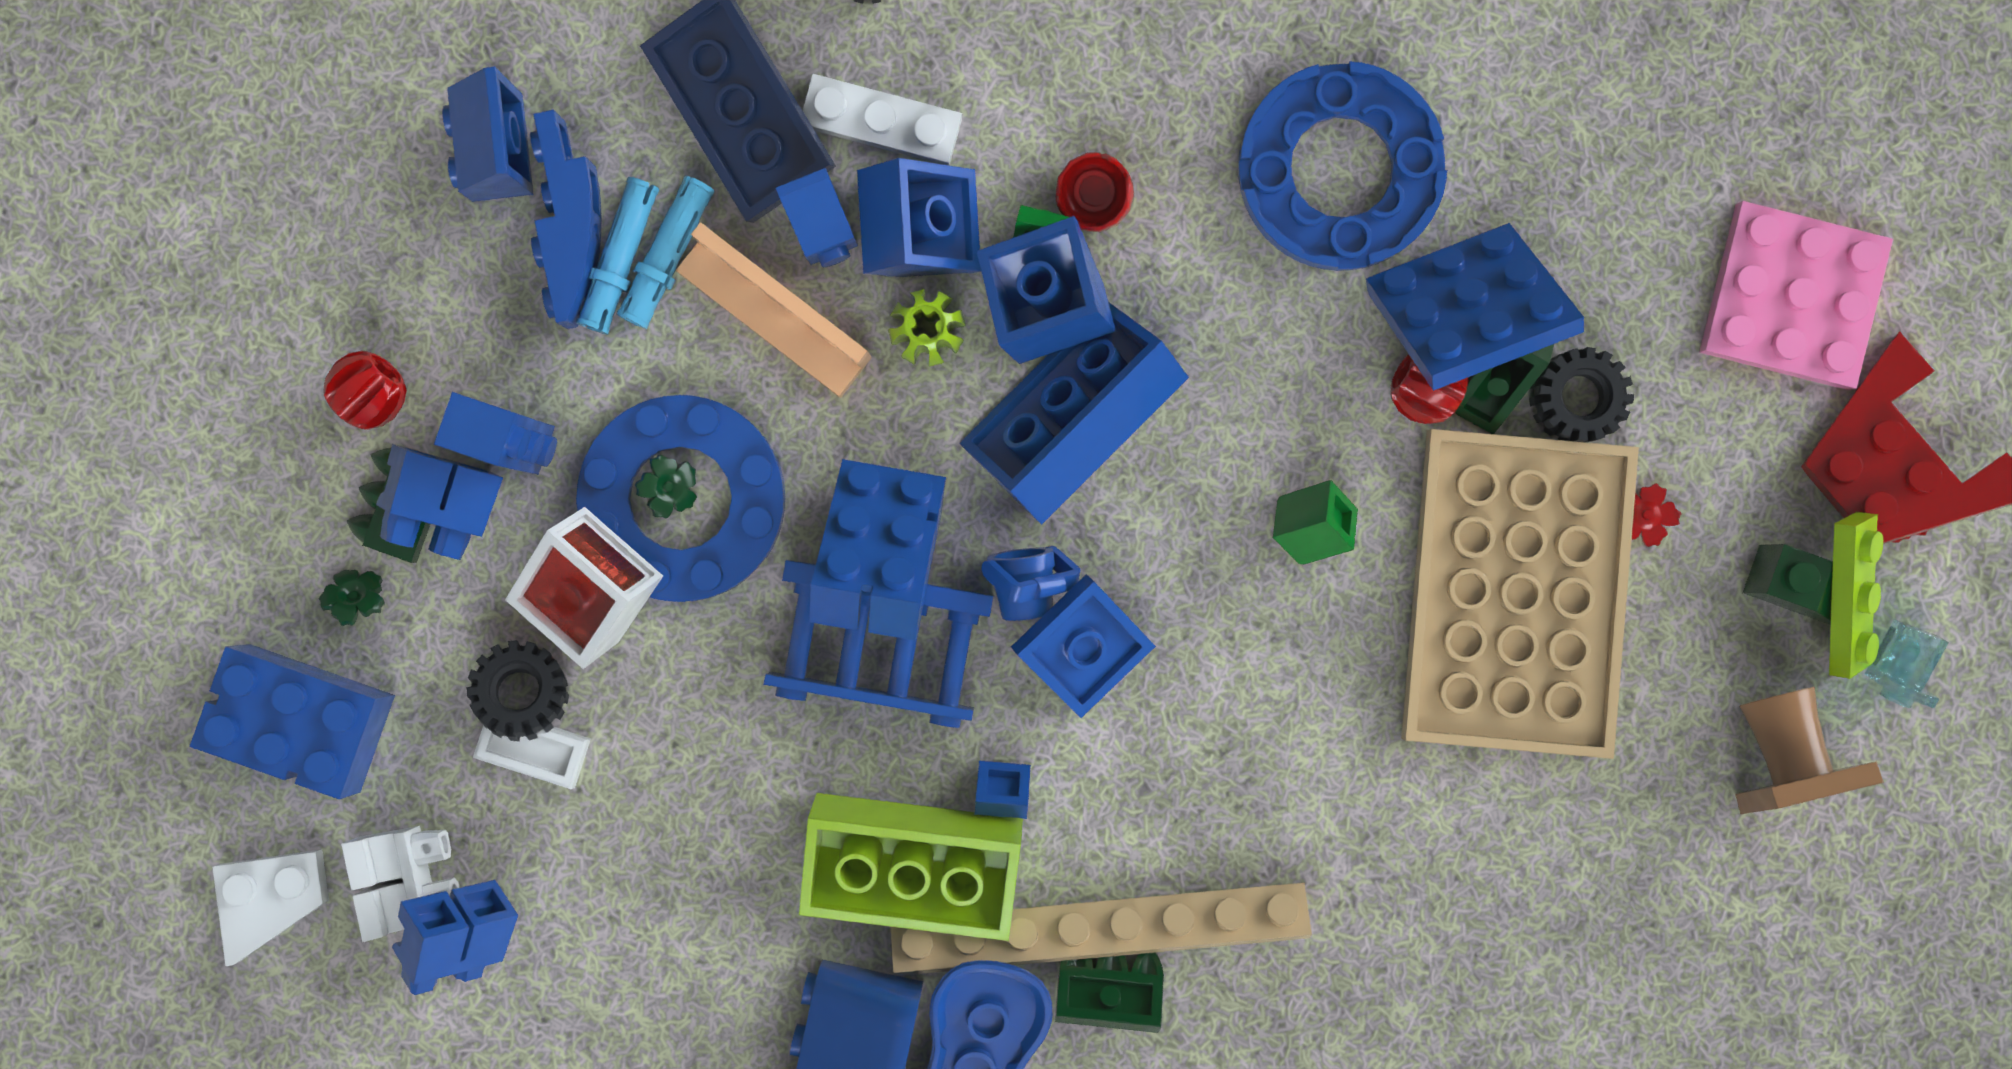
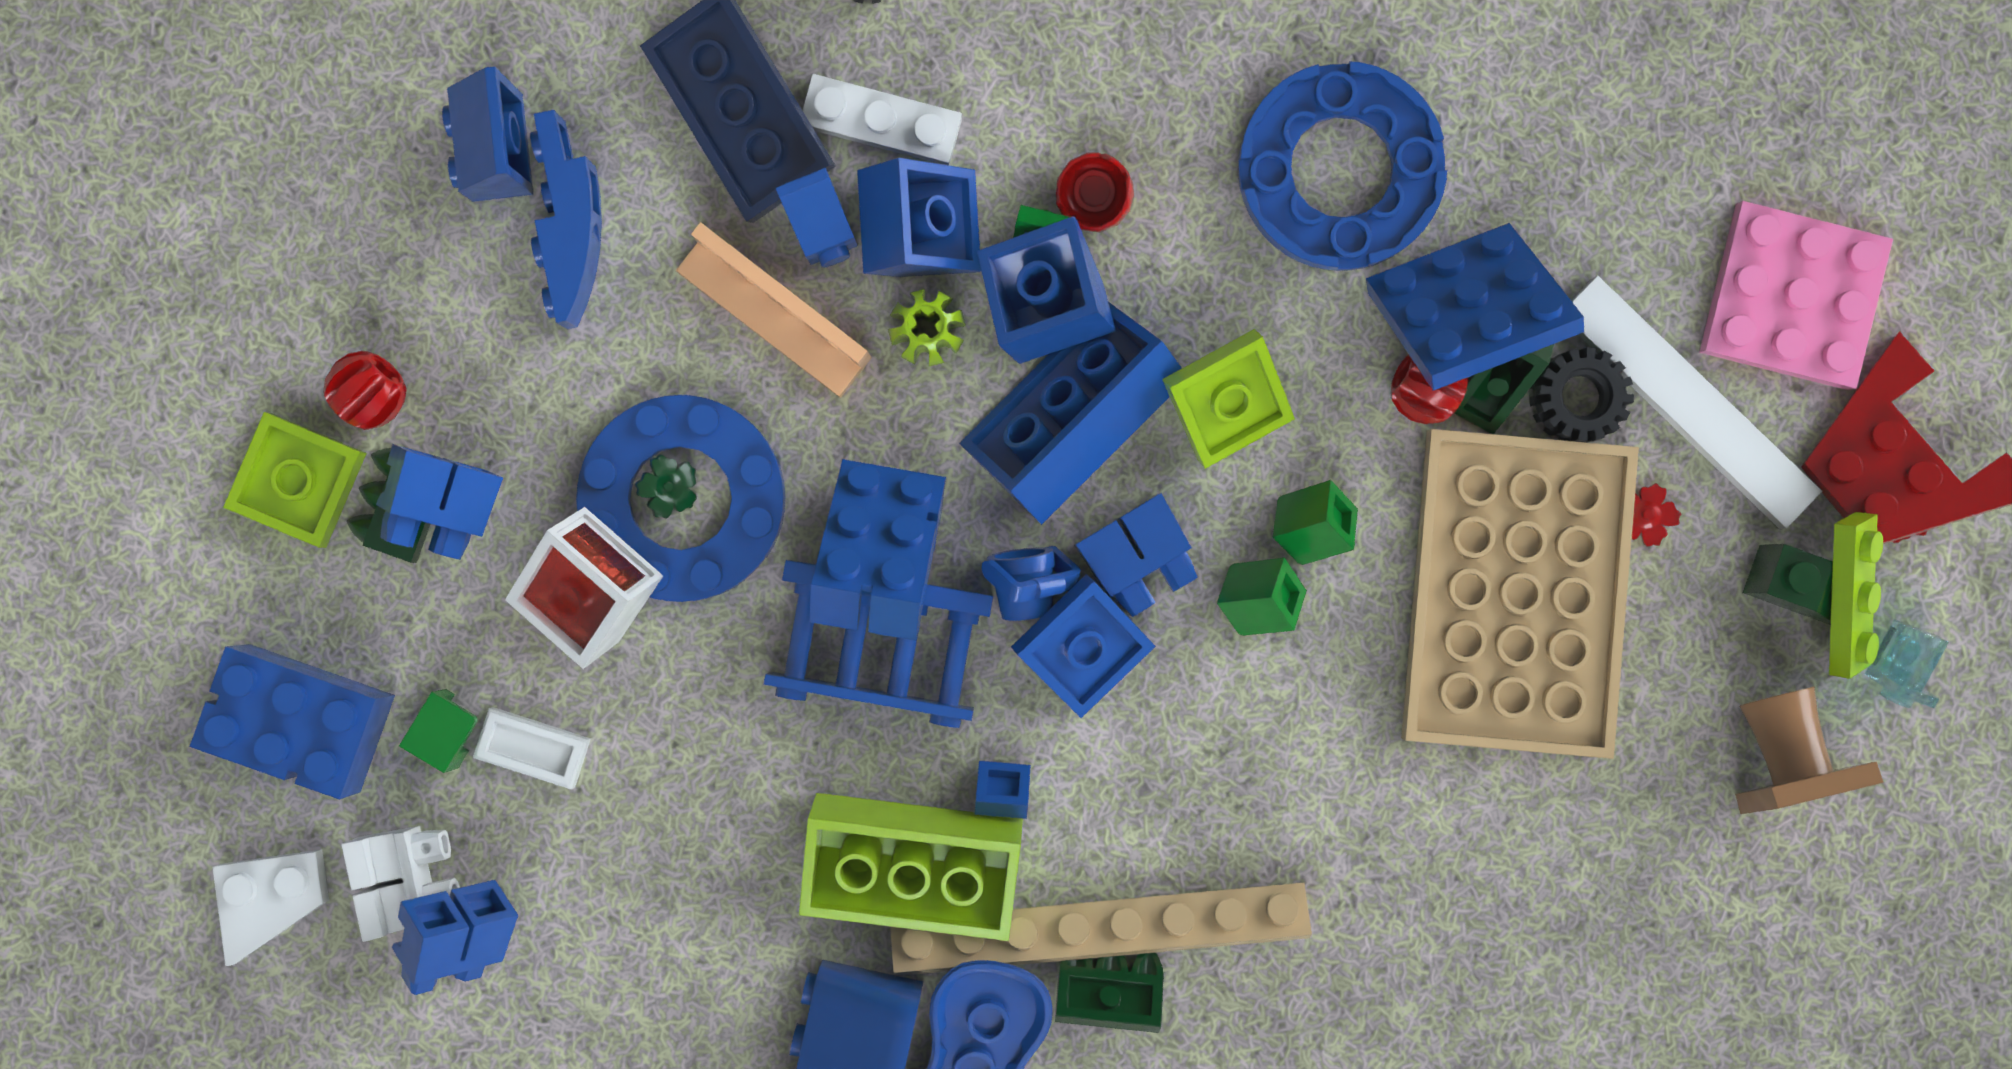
dark green plant [319,570,385,626] -> none
blue brick [434,392,557,475] -> none
black tyre [466,640,569,742] -> none
medium azure pin [576,177,659,335] -> none
medium azure pin [616,175,715,329] -> none
none -> lime plate [223,412,367,548]
none -> green panel [399,689,478,773]
none -> blue hips [1074,493,1198,617]
none -> lime plate [1162,329,1295,469]
none -> green panel [1217,557,1307,636]
none -> white tile [1571,276,1822,529]

